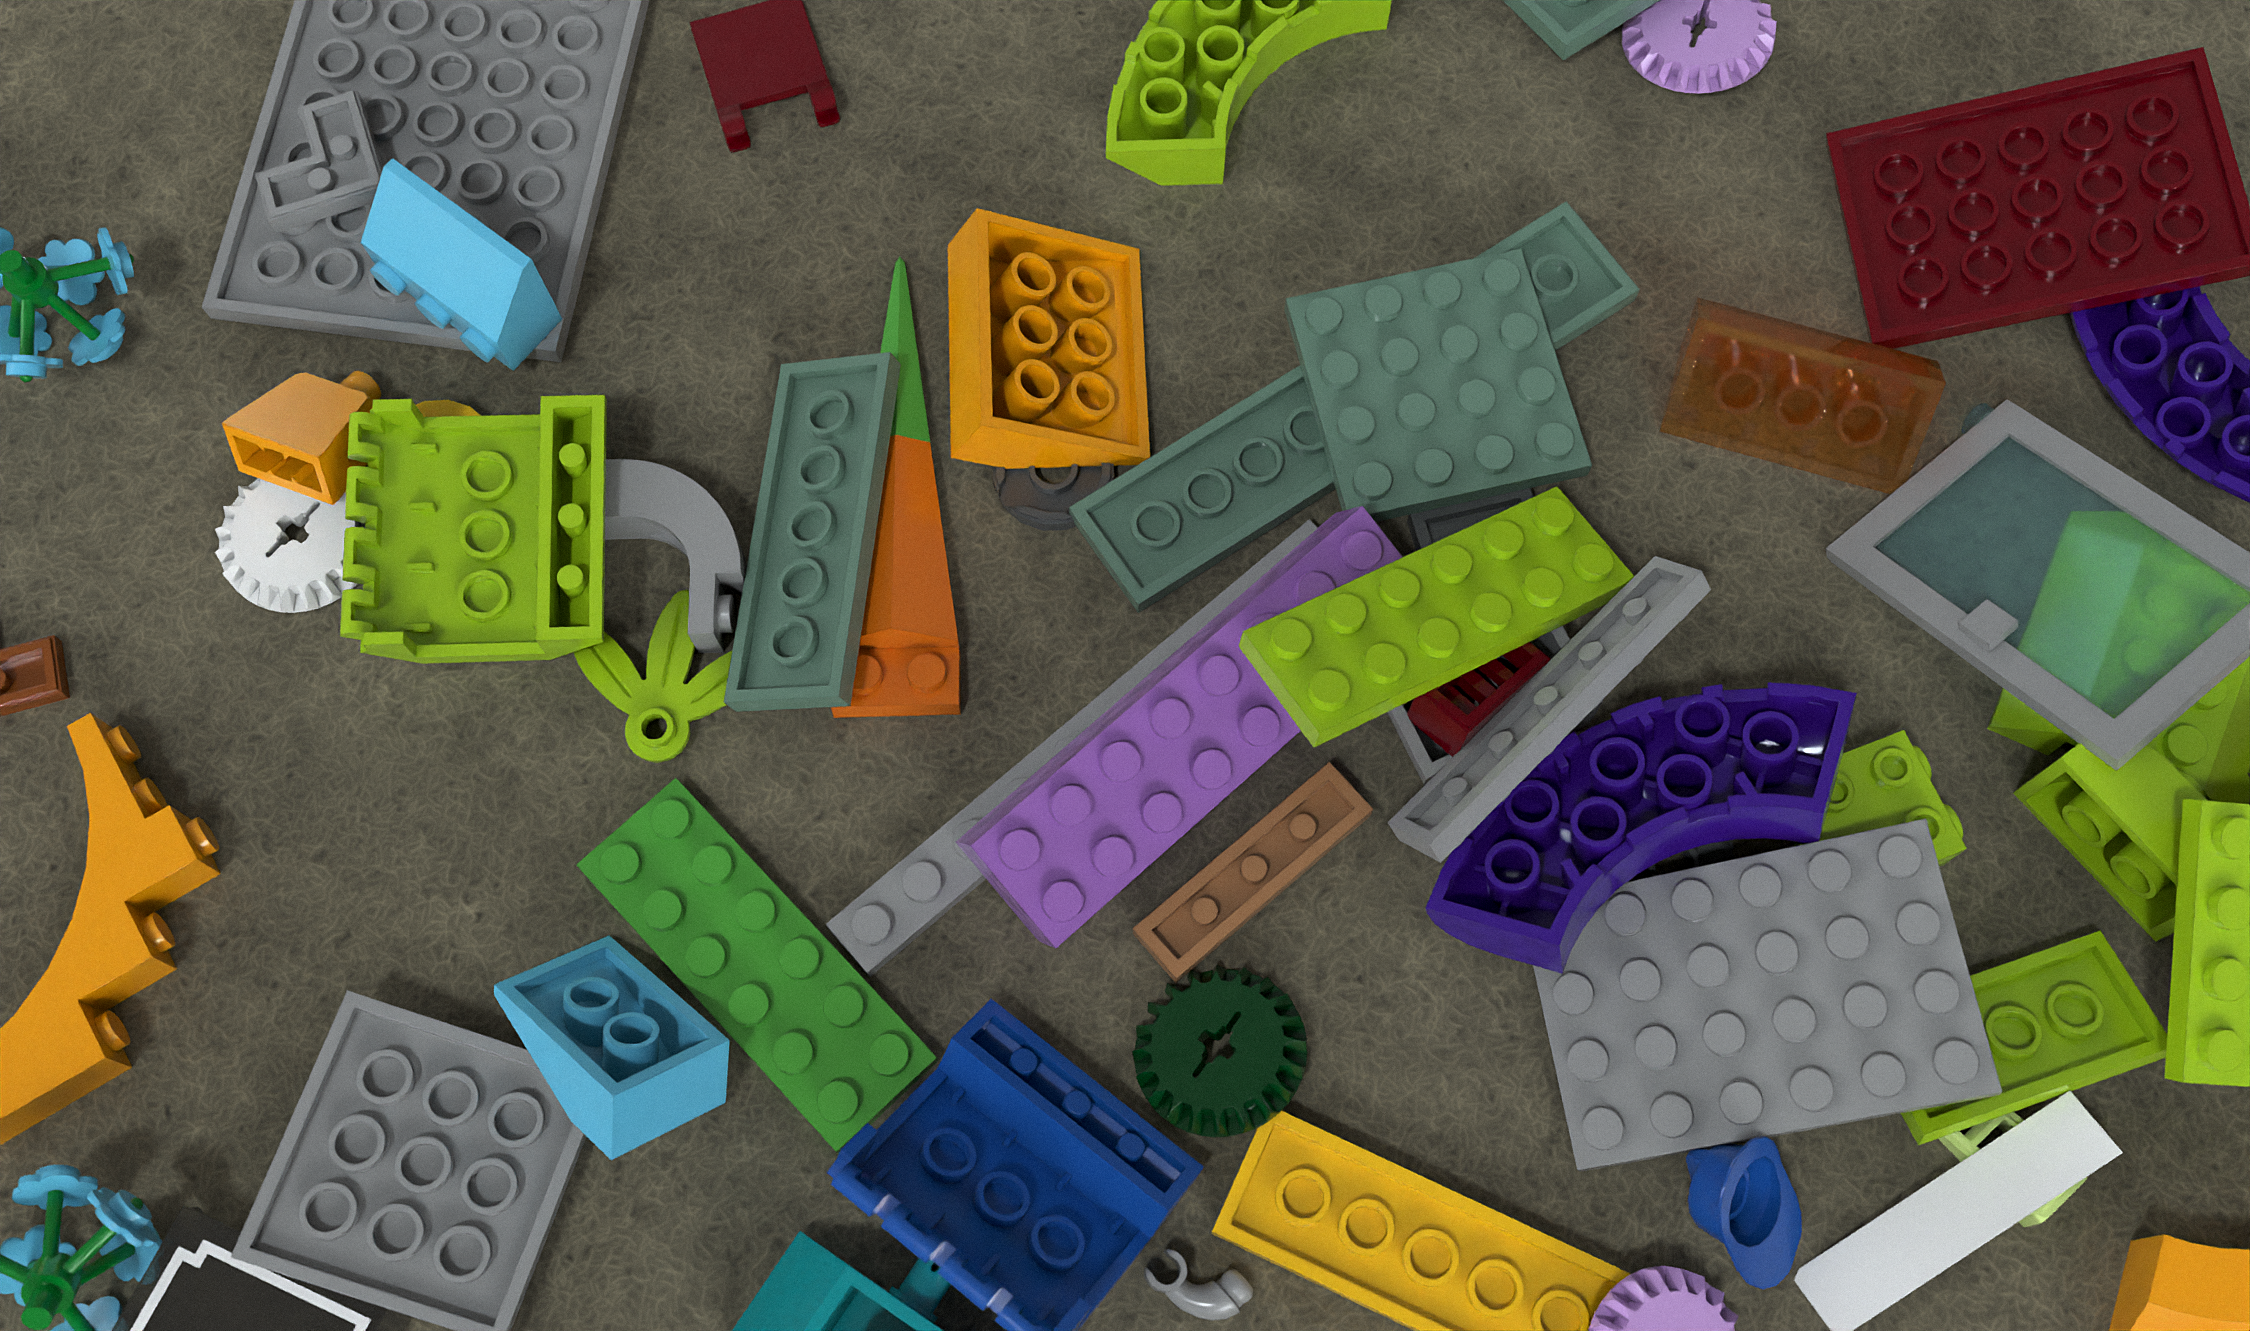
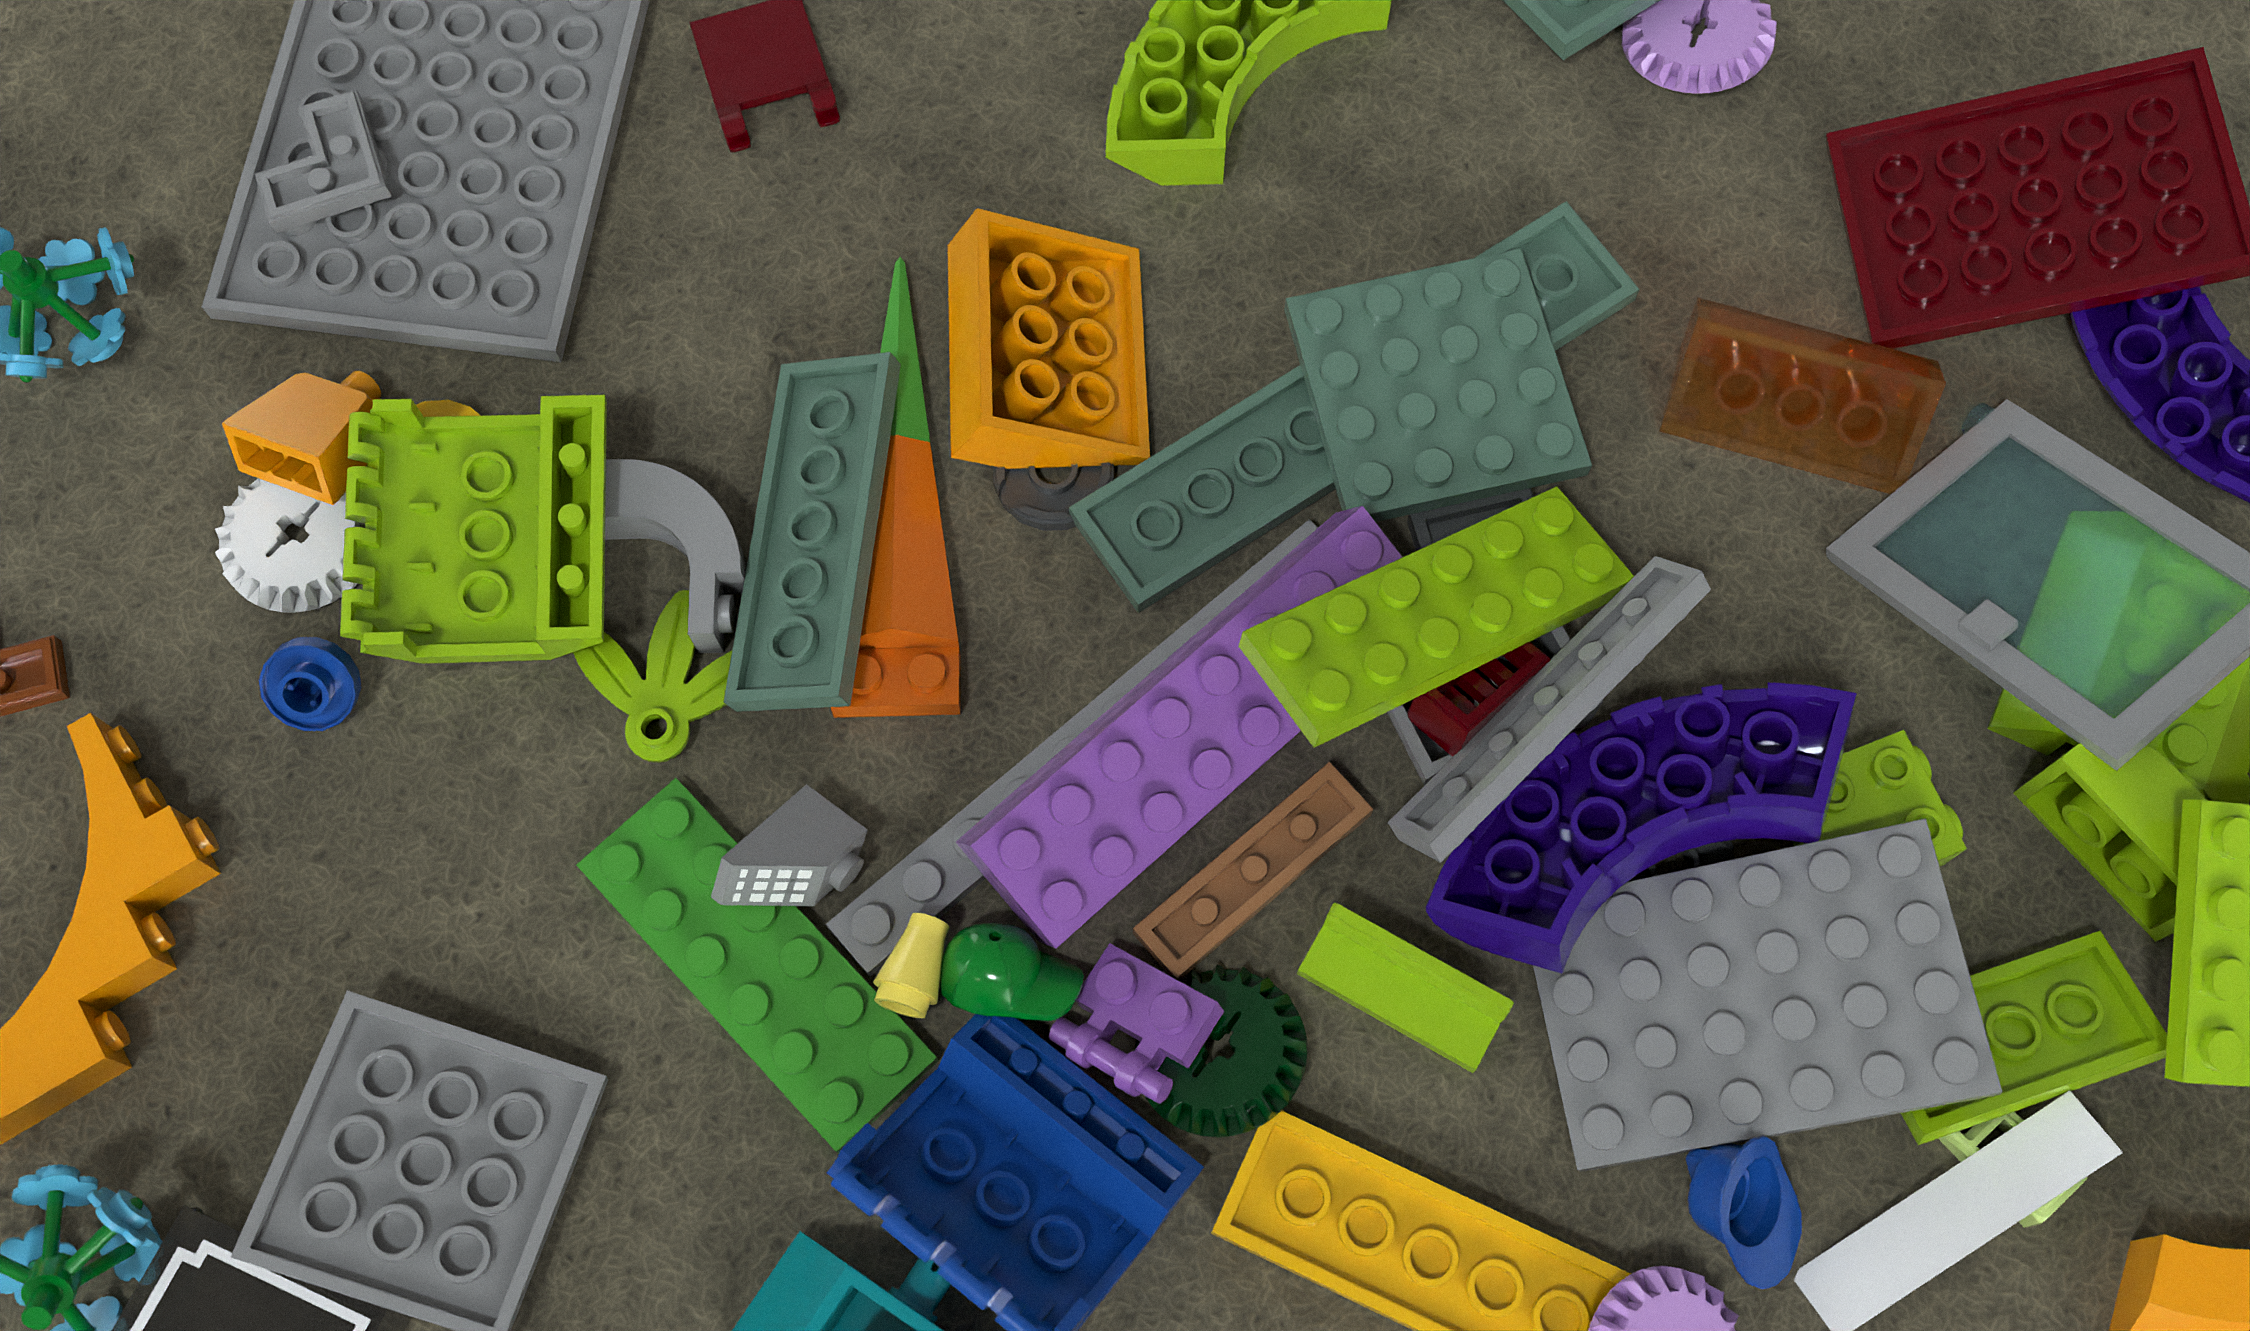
medium azure slope [361,158,562,371] -> none
medium azure slope [494,935,730,1160] -> none
light grey arm [1144,1249,1253,1321] -> none
none -> blue plate [259,637,362,731]
none -> light grey slope [711,784,868,906]
none -> light yellow cone [873,913,949,1018]
none -> green cap [940,923,1084,1021]
none -> medium lavender plate [1049,943,1224,1104]
none -> lime panel [1297,903,1514,1073]

